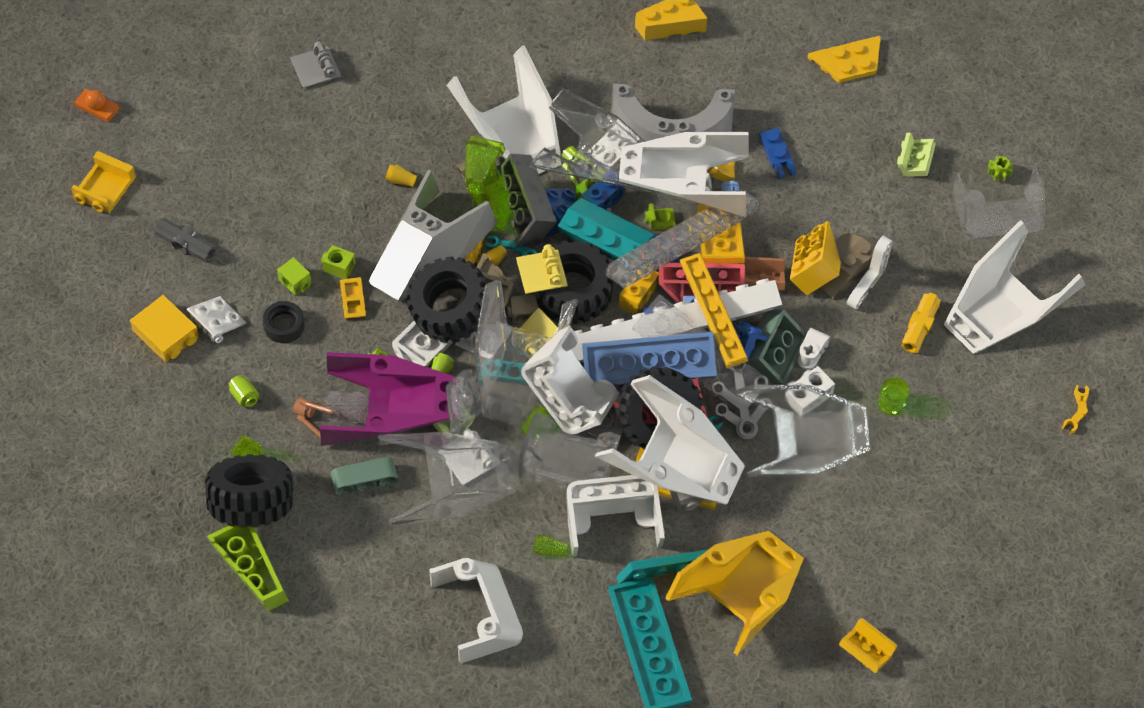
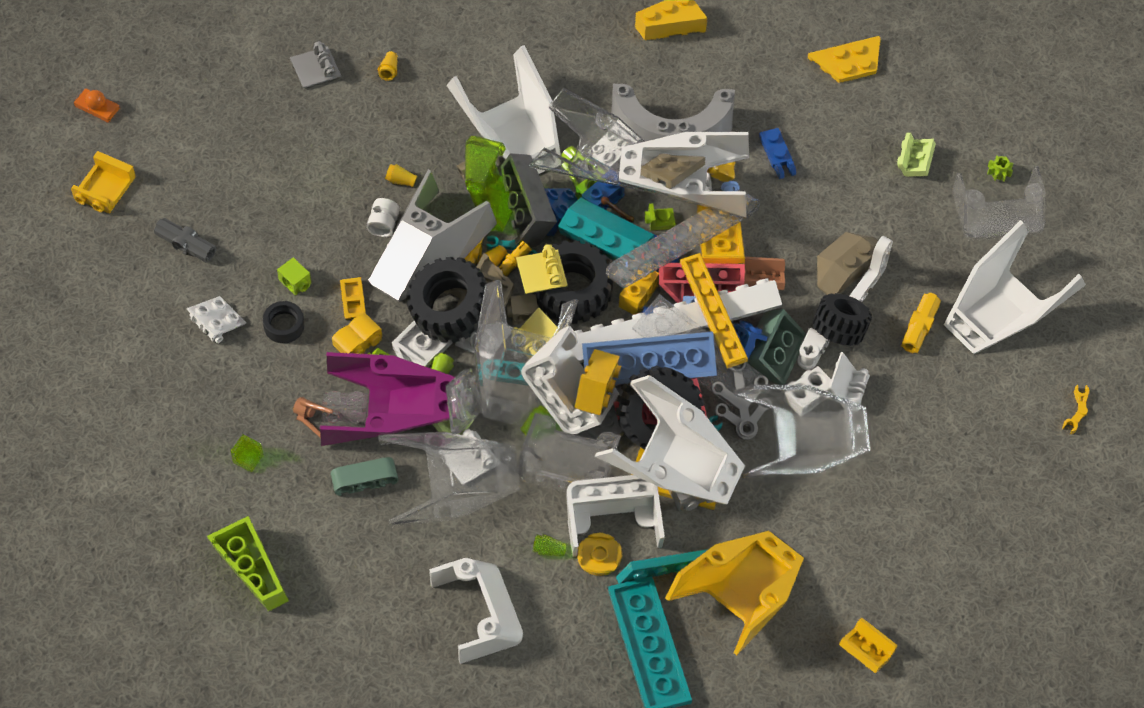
yellow brick [130,295,199,362] -> none
black tyre [205,454,293,528] -> none
lime brick [228,375,259,407] -> none
lime brick [321,245,356,279] -> none
yellow slope [790,221,841,295] -> none
clear neon green wheel [877,377,910,416] -> none
none -> yellow brick [332,312,382,354]
none -> white wheel [366,198,400,238]
none -> yellow cone [377,51,398,81]
none -> yellow pin [499,241,532,277]
none -> yellow wedge [575,349,622,415]
none -> yellow tile [577,533,622,576]
none -> reddish brown hinge [601,197,634,223]
none -> dark tan wing [641,154,705,189]
none -> black tyre [813,293,872,346]
none -> white hinge [829,352,870,412]

